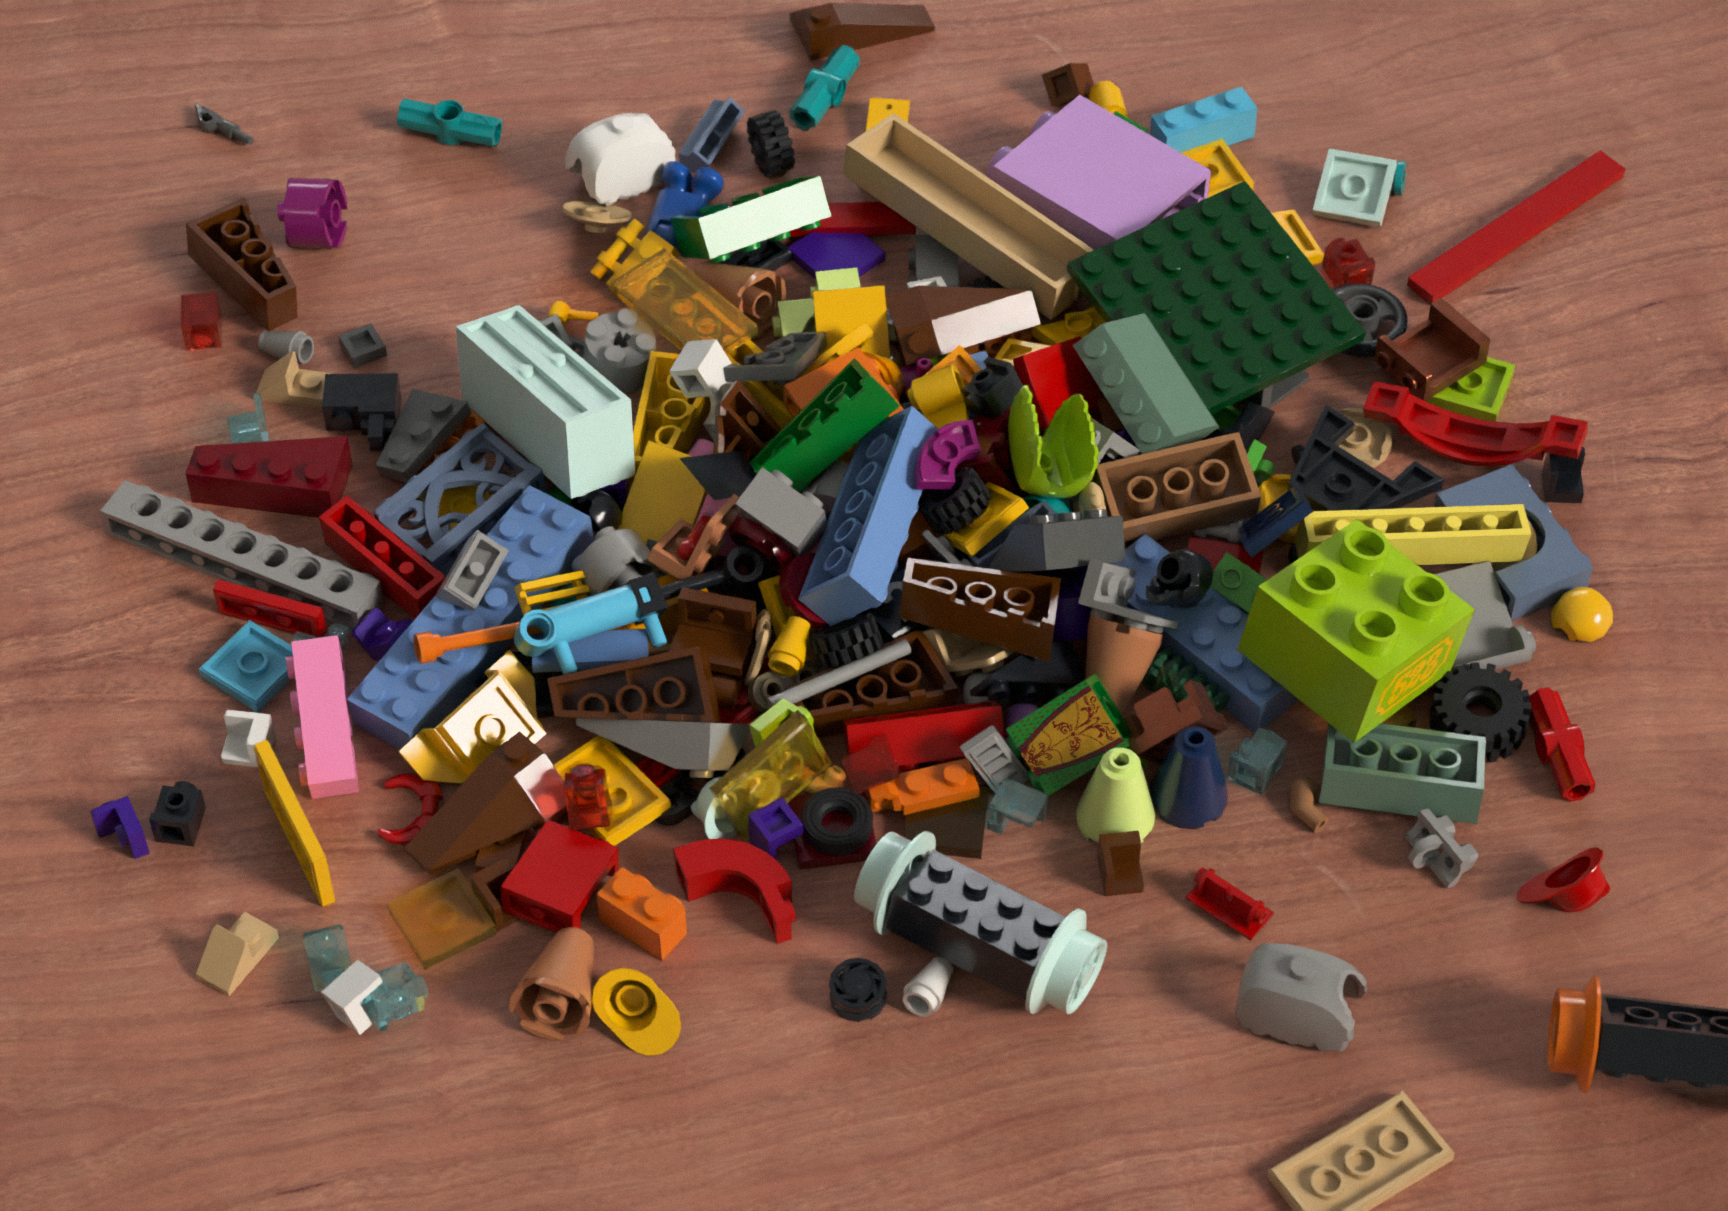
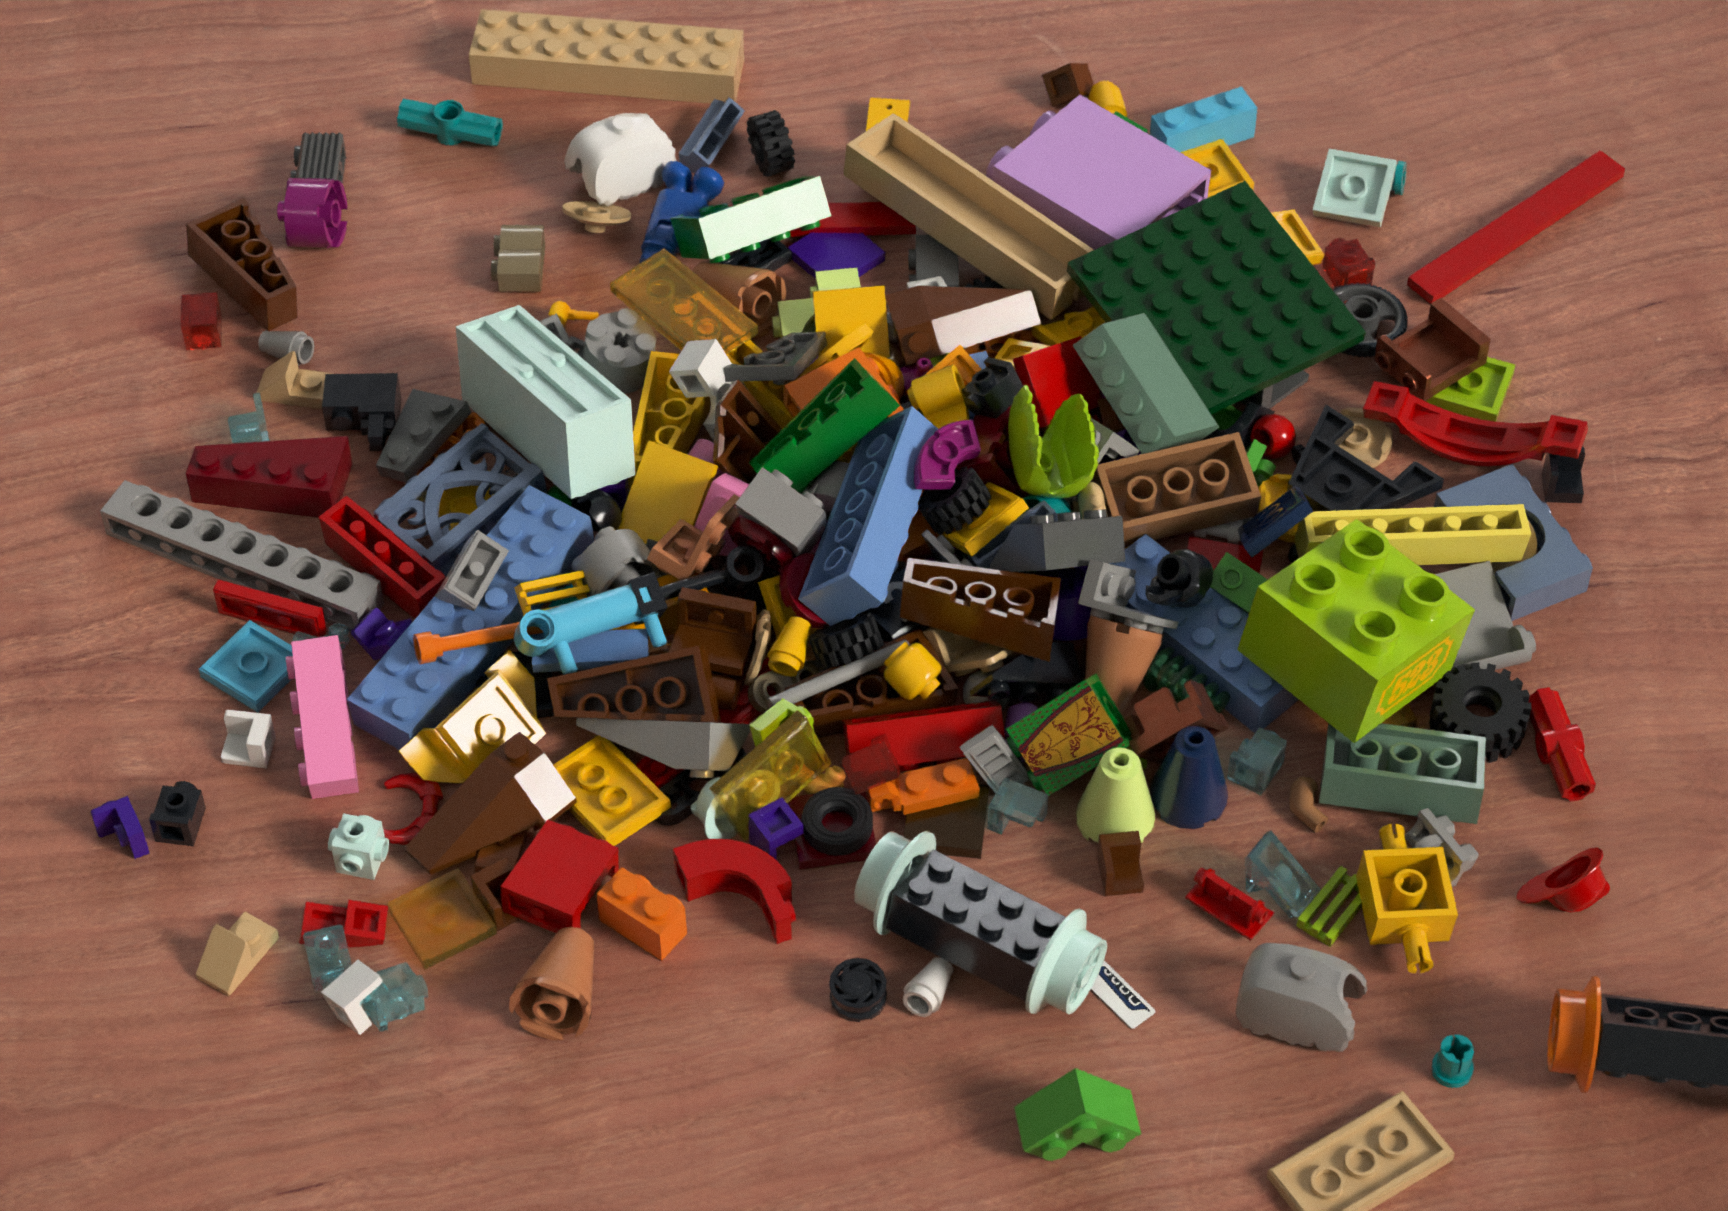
dark grey hand [195,103,254,145] -> none
yellow tile [254,739,336,907] -> none
dark grey tile [339,323,387,368] -> none
clear red brick [563,764,612,830] -> none
yellow plate [590,218,679,306] -> none
yellow piece [592,968,681,1056] -> none
red piece [676,513,712,560] -> none
black sticker [679,451,757,500] -> none
reddish brown wedge [790,3,935,61] -> none
teal piece [790,45,860,131] -> none
yellow hair [1551,587,1613,642] -> none
none -> dark grey brick [290,132,346,183]
none -> red slope [299,899,388,947]
none -> light aqua brick [328,814,389,880]
none -> tan brick [469,9,744,104]
none -> dark tan brick [491,225,545,292]
none -> yellow head [883,642,941,700]
none -> bright green brick [1014,1068,1141,1161]
none -> white sticker [1091,961,1156,1029]
none -> clear light blue slope [1245,831,1321,918]
none -> red piece [1250,414,1296,459]
none -> lime tile [1296,866,1362,947]
none -> yellow brick [1356,824,1458,974]
none -> teal bush [1431,1034,1474,1088]

